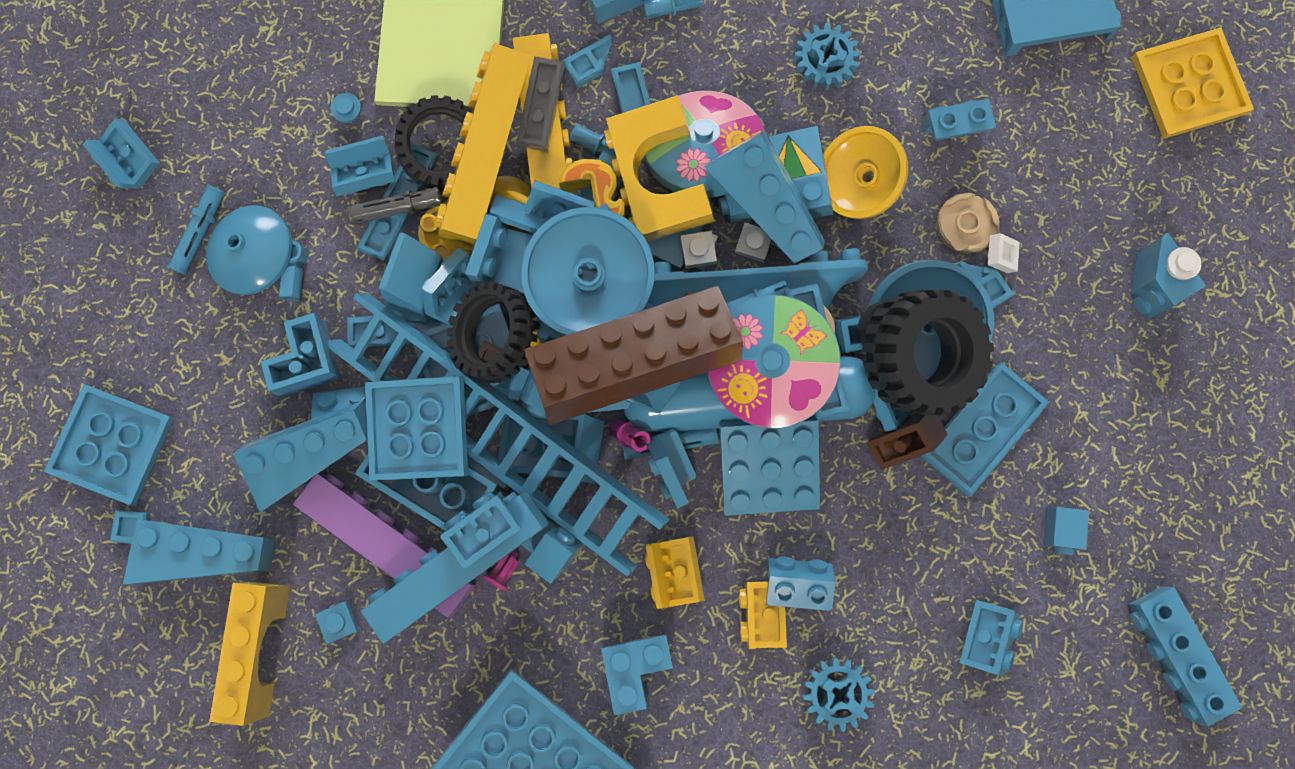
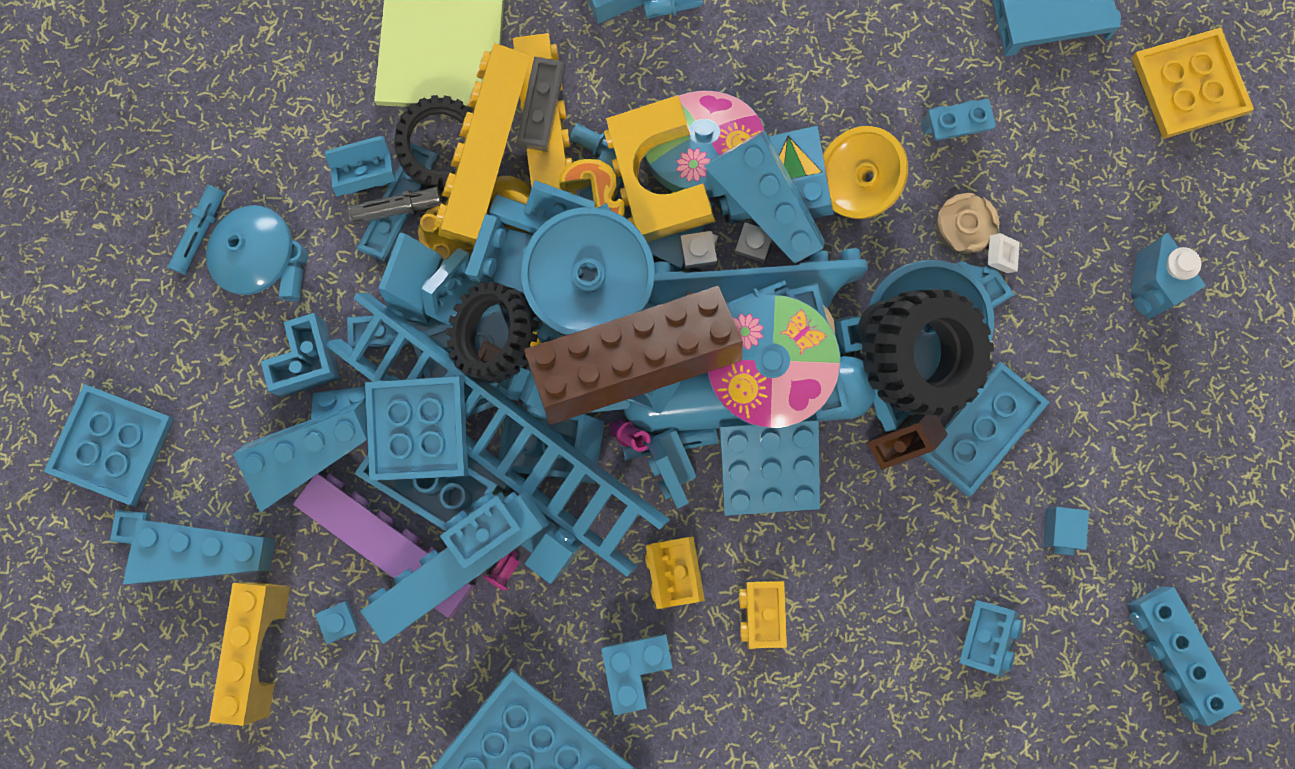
dark azure bracket [83,118,160,189] -> none
dark azure plate [330,93,362,123] -> none
dark azure tile [562,34,612,88] -> none
dark azure tile [611,62,651,113] -> none
dark azure bracket [767,556,836,611] -> none
dark azure gear [794,23,861,90] -> none
dark azure gear [802,657,875,732] -> none

